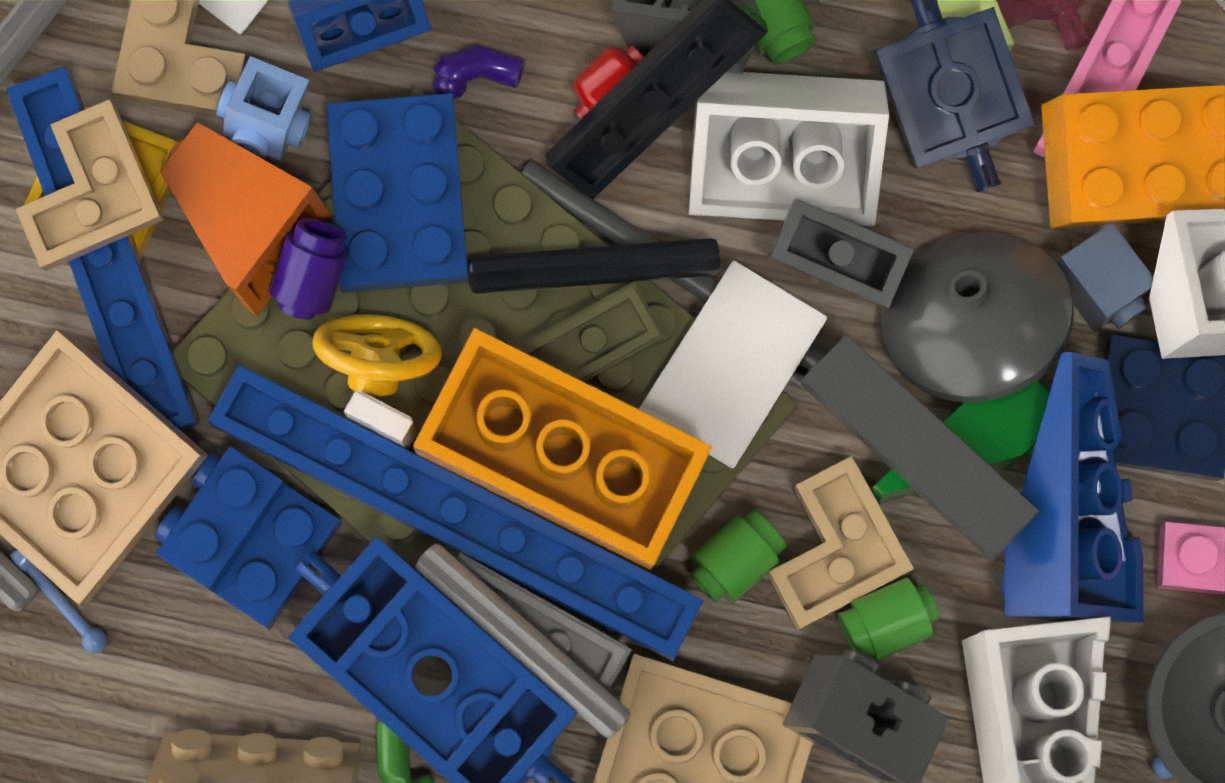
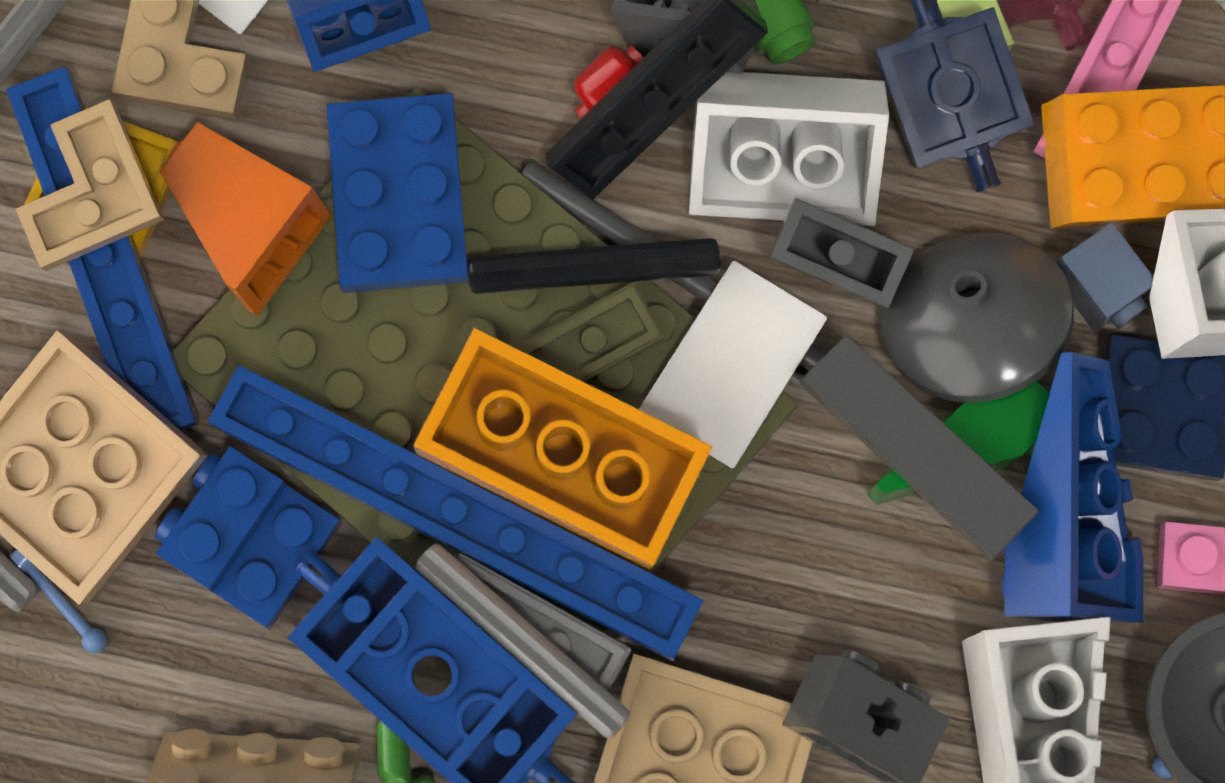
light blue brick [216,56,312,166] -> none
dark purple brick [269,218,349,319] -> none
yellow piece [312,314,442,397] -> none
white tile [344,391,417,450] -> none
dark purple arm [433,45,525,99] -> none
bright green brick [689,509,787,604] -> none
tan plate [768,456,914,631] -> none
bright green brick [838,577,940,661] -> none

